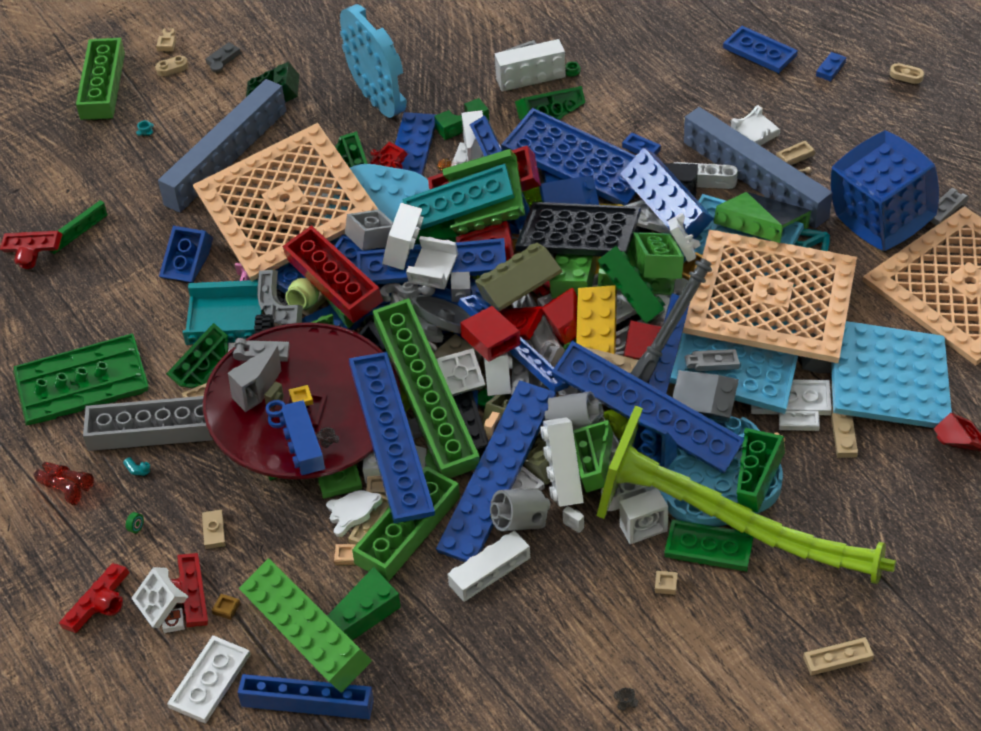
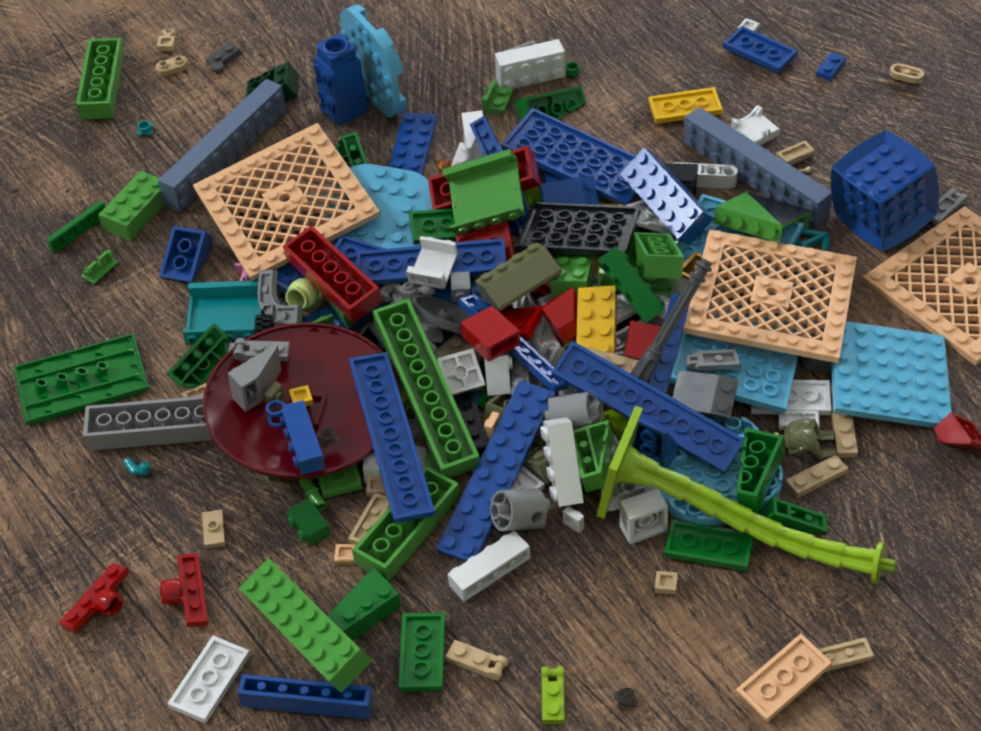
red plate [0,231,62,269] -> none
clear red piece [33,462,94,505] -> none
green tile [125,512,144,533] -> none
white piece [132,567,188,628] -> none
white tile [162,608,185,633] -> none
pearl gold tile [212,594,241,620] -> none
white tile [326,490,383,537] -> none
light grey brick [345,209,393,251] -> none
red plate [368,142,408,169] -> none
white wedge [382,203,424,270] -> none
teal plate [402,164,515,230] -> none
green arch [434,98,490,140] -> none
blue plate [622,132,661,155] -> none
white piece [668,213,701,262] -> none
none -> bright green hinge [81,250,119,284]
none -> bright green brick [98,171,164,241]
none -> green brick [287,498,330,546]
none -> bright green axle [299,478,327,512]
none -> blue piece [313,33,368,127]
none -> green plate [399,613,445,692]
none -> tan plate [445,640,509,681]
none -> bright green bracket [482,79,513,116]
none -> lime plate [541,666,565,725]
none -> yellow plate [648,87,723,124]
none -> light nougat plate [736,634,832,722]
none -> white tile [738,18,760,32]
none -> green slope [760,497,827,534]
none -> olive hair [784,418,837,461]
none -> tan plate [785,455,848,498]

